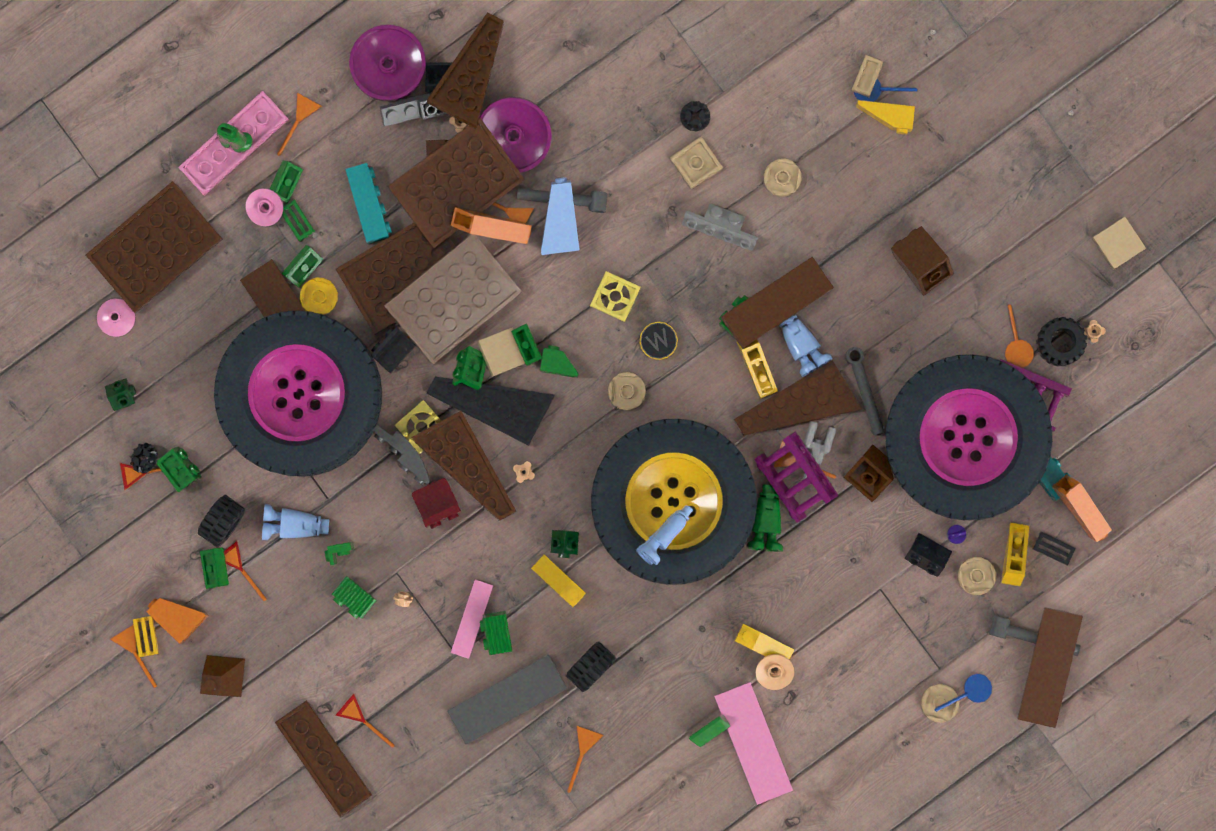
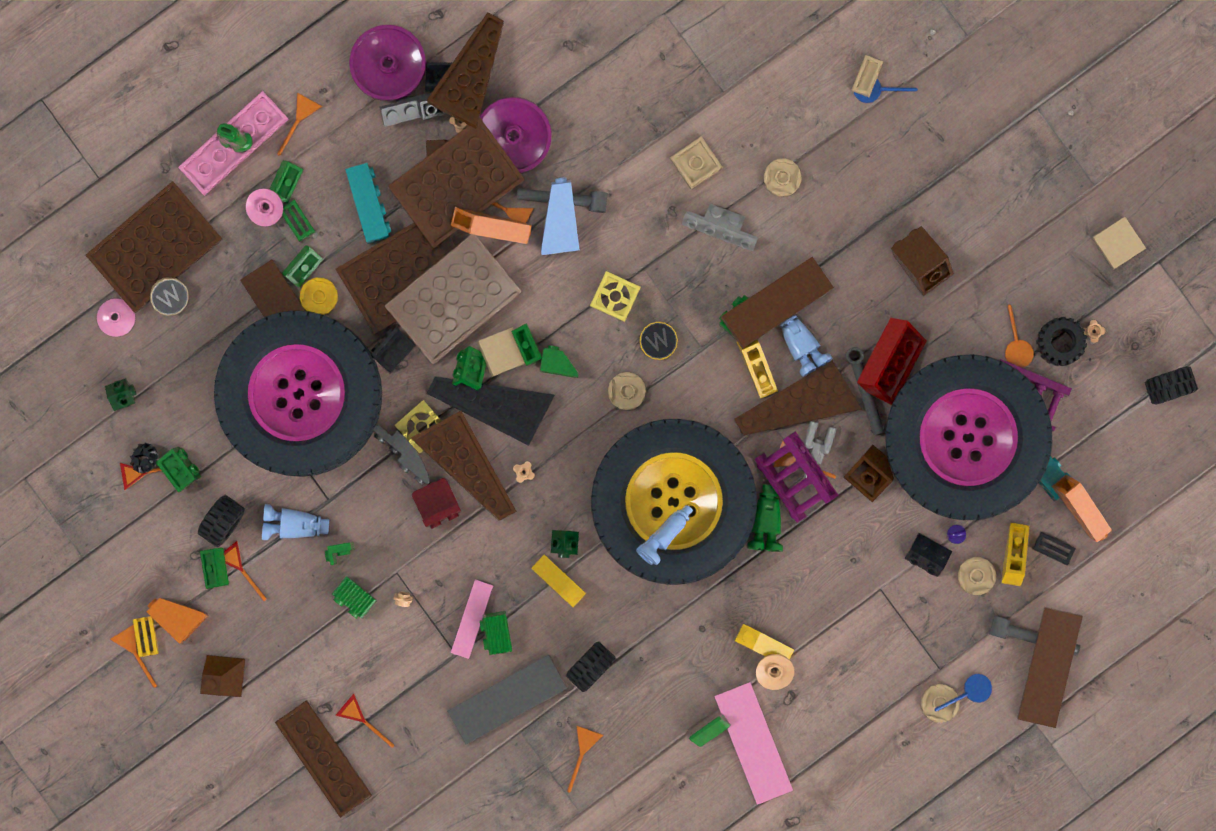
black gear [680,101,711,132] -> none
yellow slope [856,100,915,134] -> none
none -> black tile [150,277,189,316]
none -> red slope [857,318,927,405]
none -> black tyre [1144,366,1198,405]

